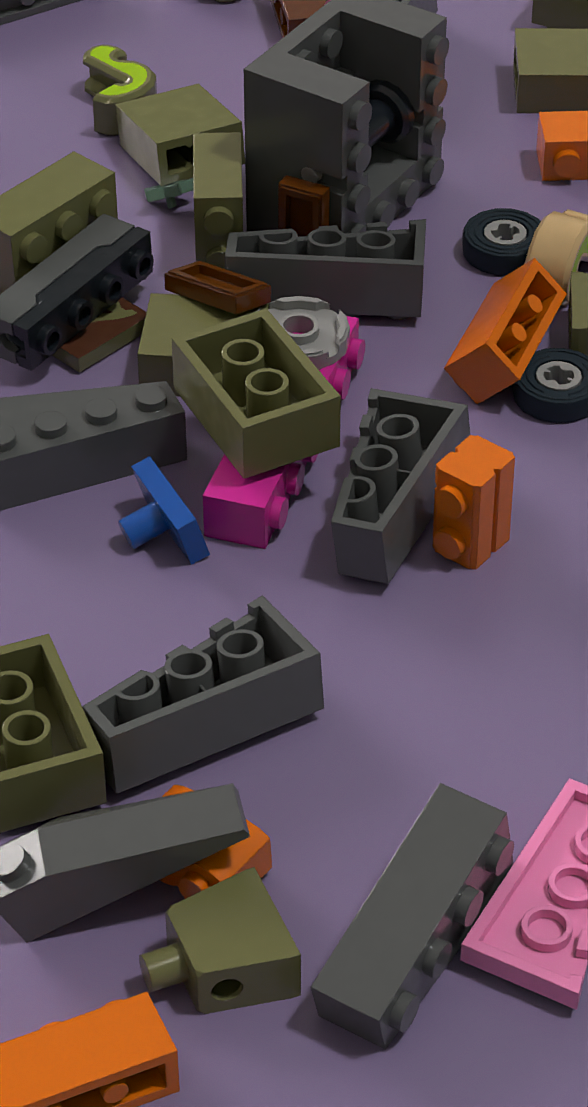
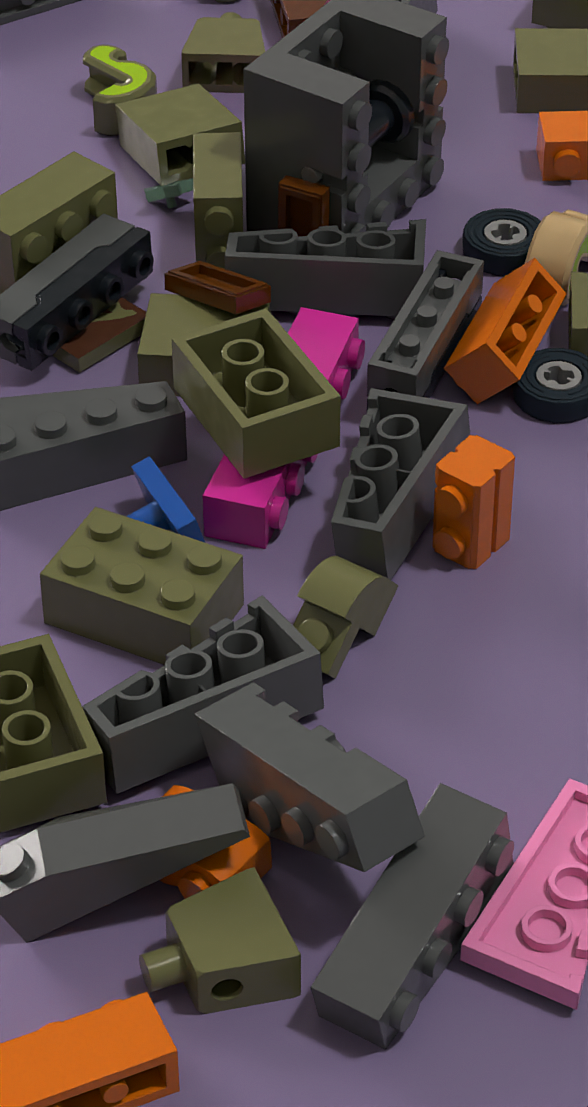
light grey tile [257,296,350,370] -> none
none -> olive brick [40,507,244,665]
none -> olive torso [181,12,265,93]
none -> dark grey wedge [194,682,425,872]
none -> olive brick [293,556,398,679]
none -> dark grey piece [367,250,484,411]

